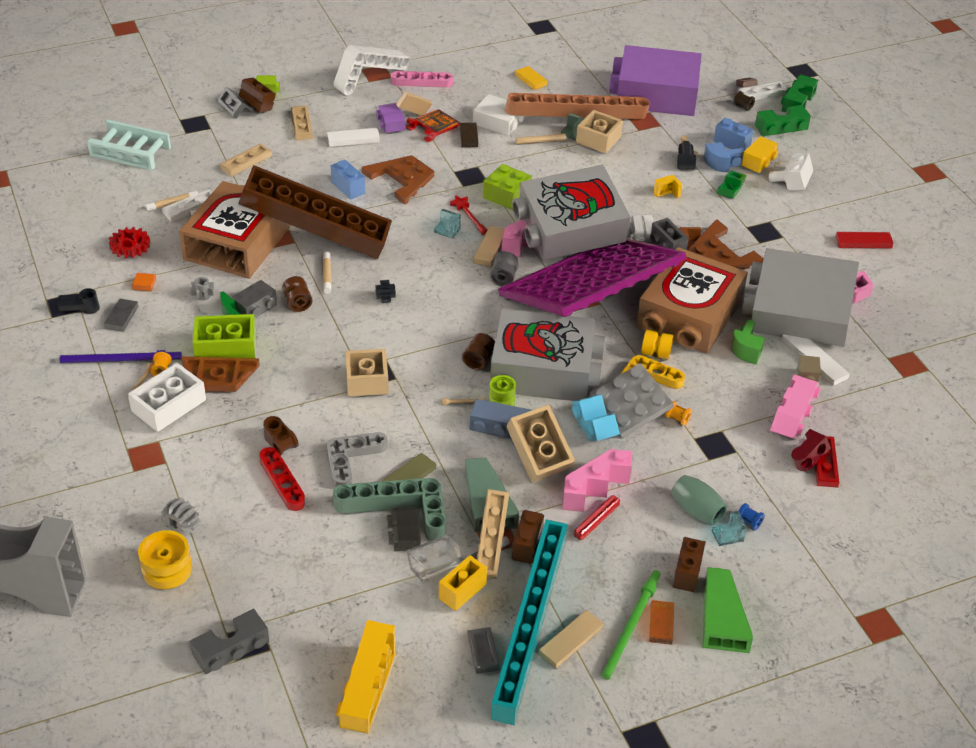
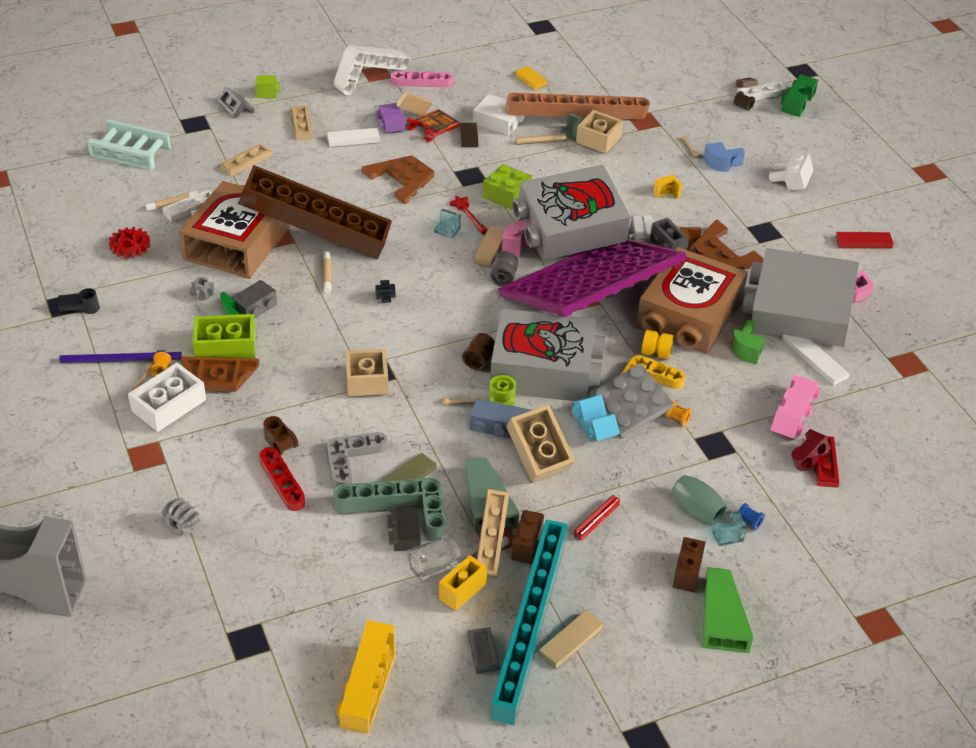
flat silver tile [104,298,139,332] -> none
orange tile [132,273,156,291] -> none
yellow wheel [138,530,193,590] -> none
dark grey arch [190,608,269,674] -> none
reddish brown brick [239,77,276,113] -> none
reddish brown wheel [282,276,313,312] -> none
medium blue brick [330,160,365,200] -> none
bright pink brick [562,449,632,512] -> none
bright green bar [601,570,661,680] -> none
medium lavender brick [609,45,702,116] -> none
clear orange tile [649,600,675,645] -> none
black piece [677,141,696,170] -> none
medium blue brick [713,118,754,151] -> none
green slope [717,170,747,199] -> none
yellow brick [741,136,779,173] -> none
green arch [755,105,811,137] -> none
dark tan brick [797,355,821,383] -> none

